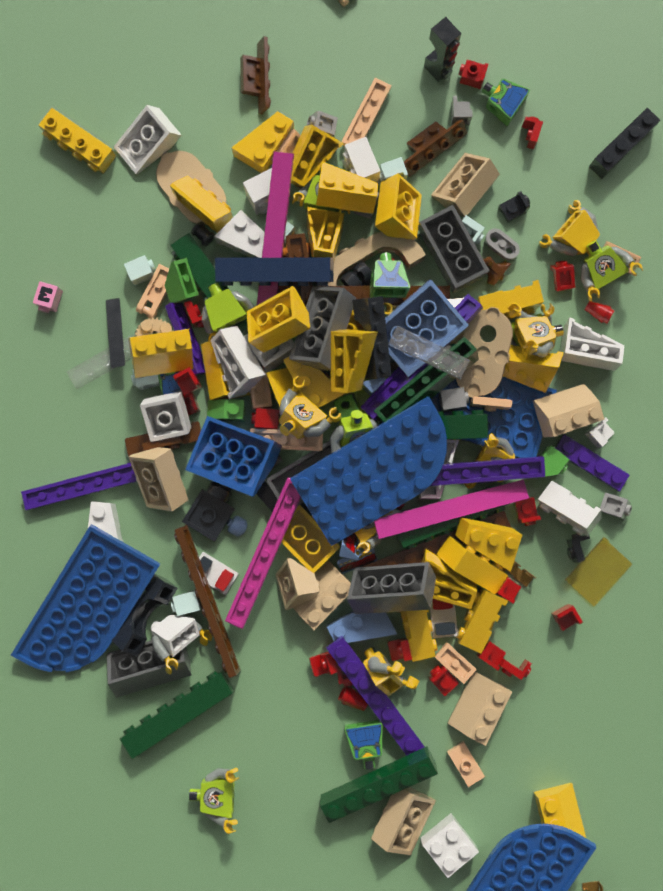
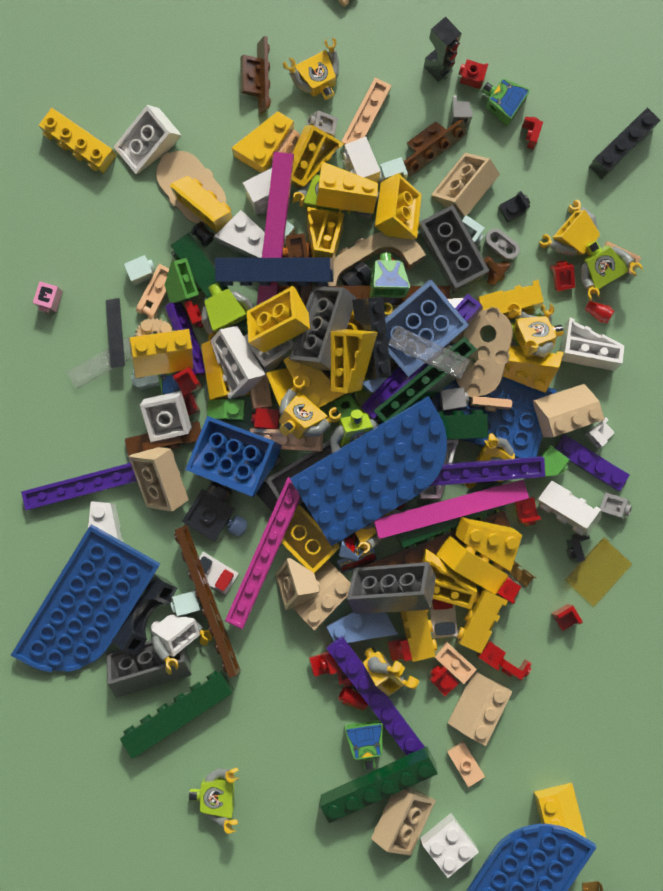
none -> torso [283,37,340,100]

